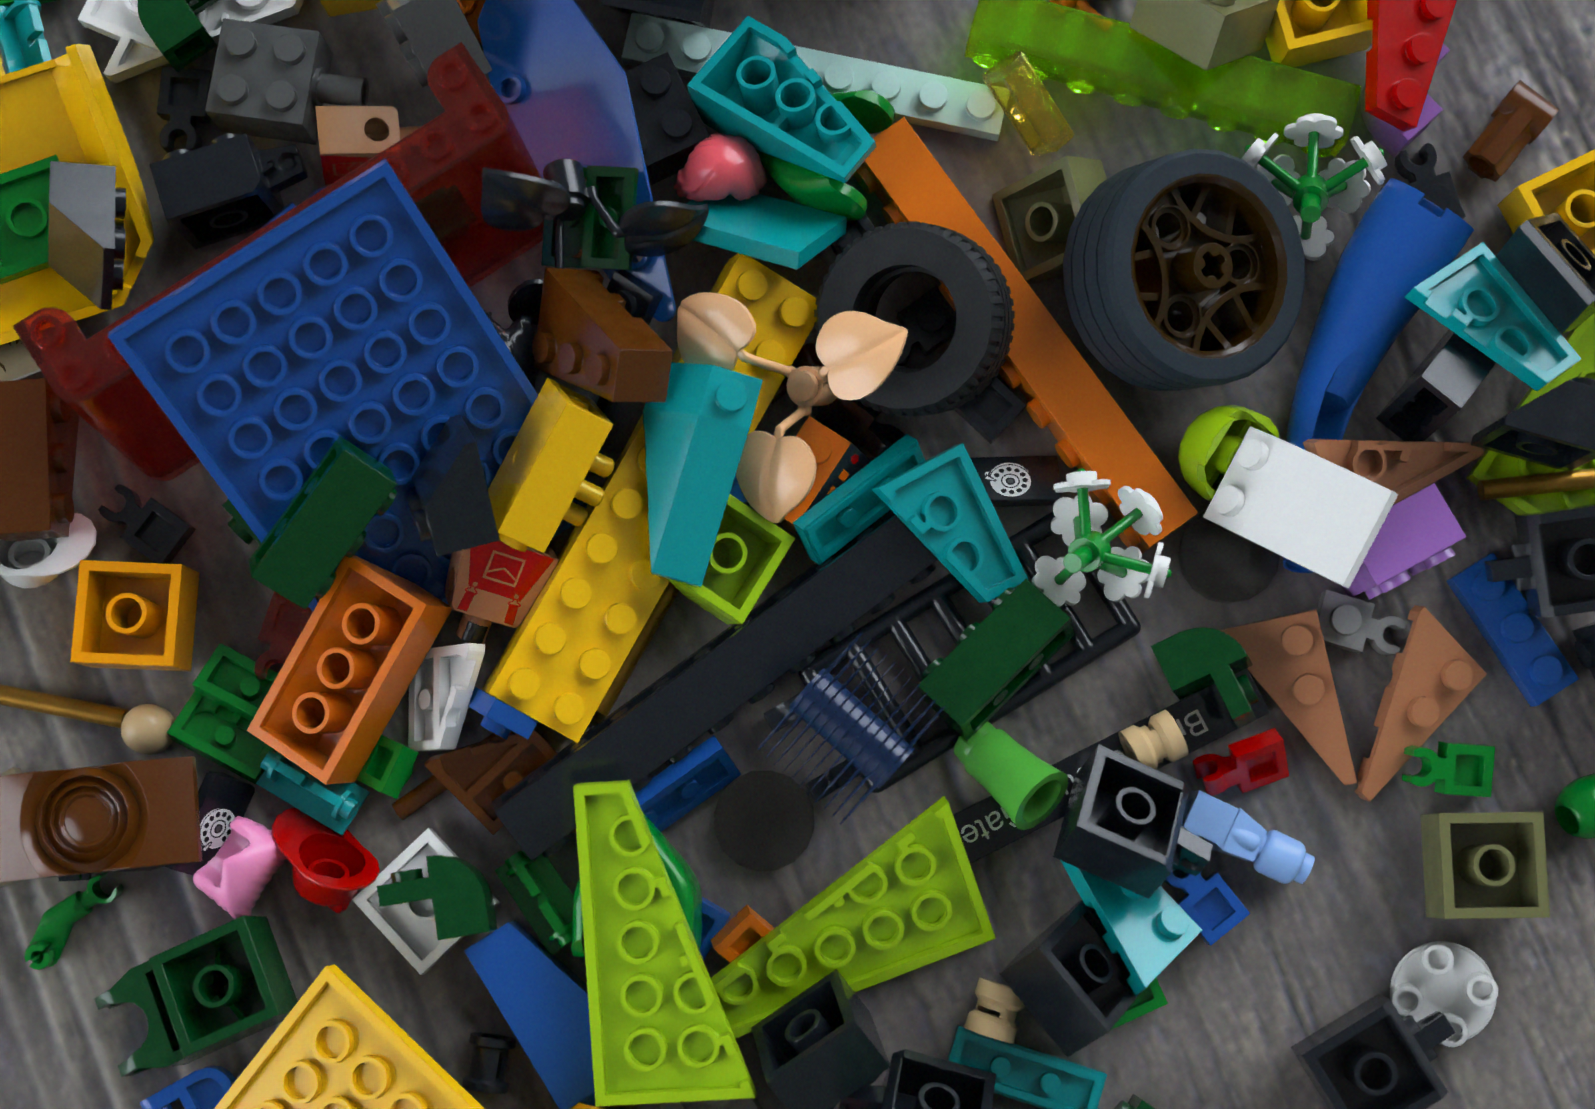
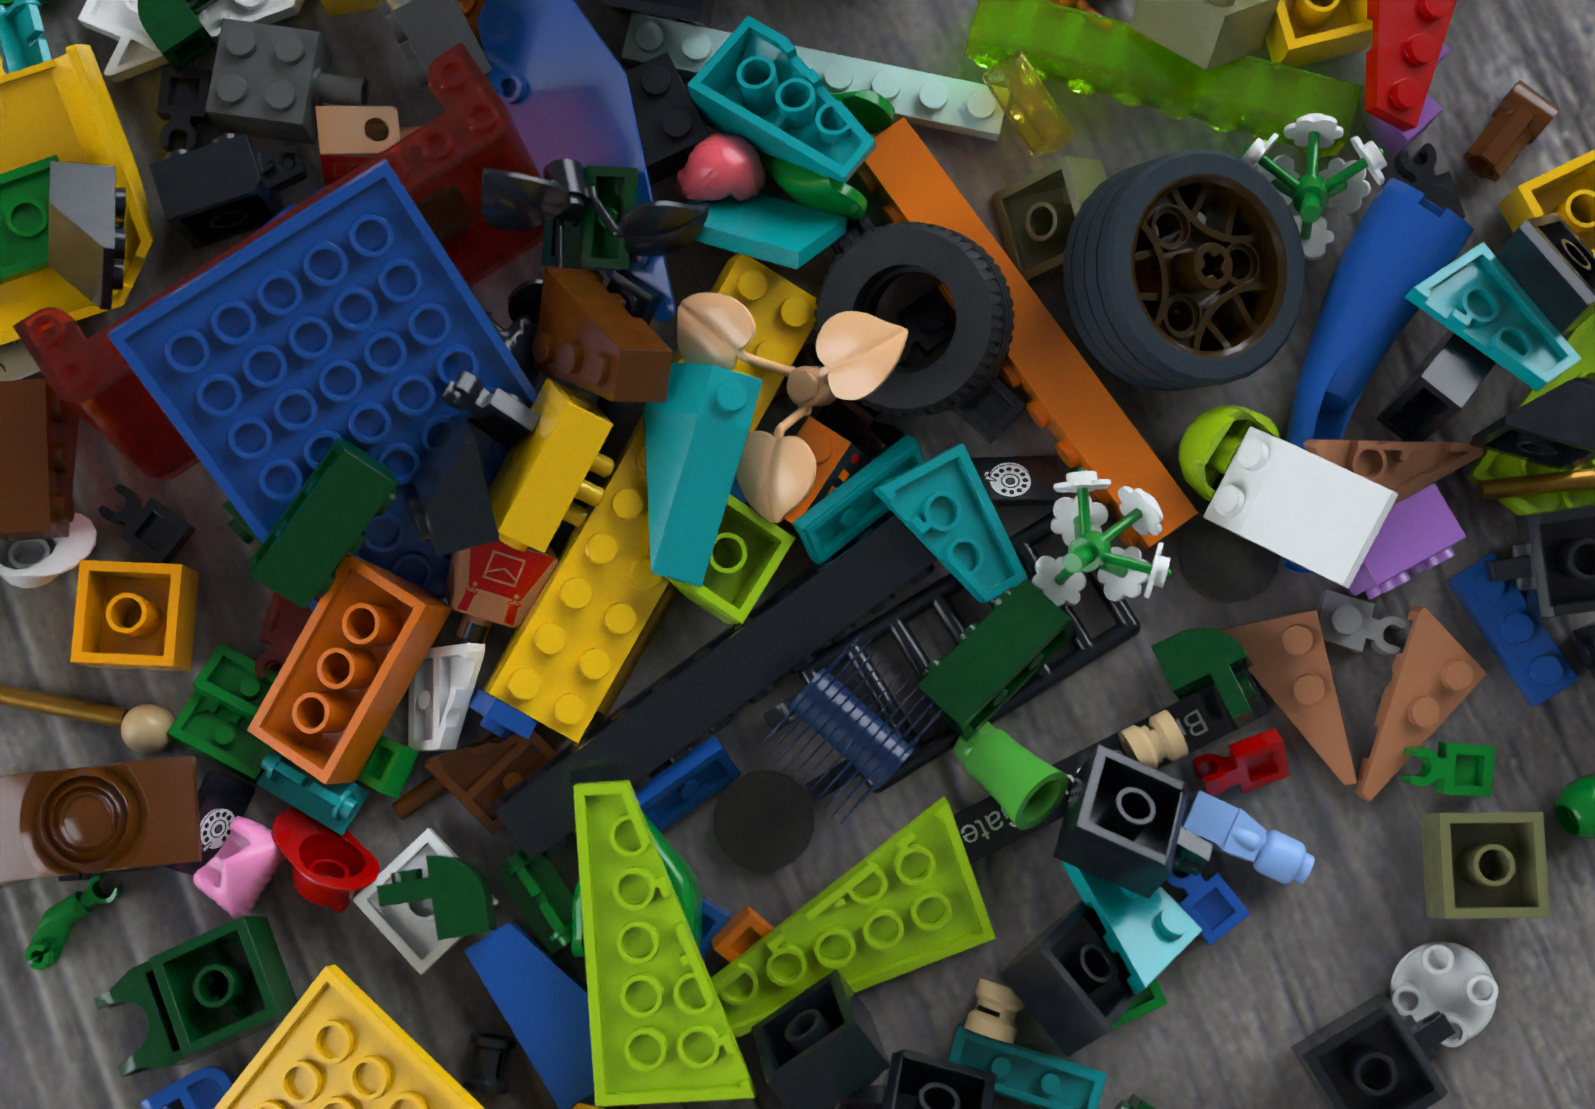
none -> black plate [440,370,540,449]

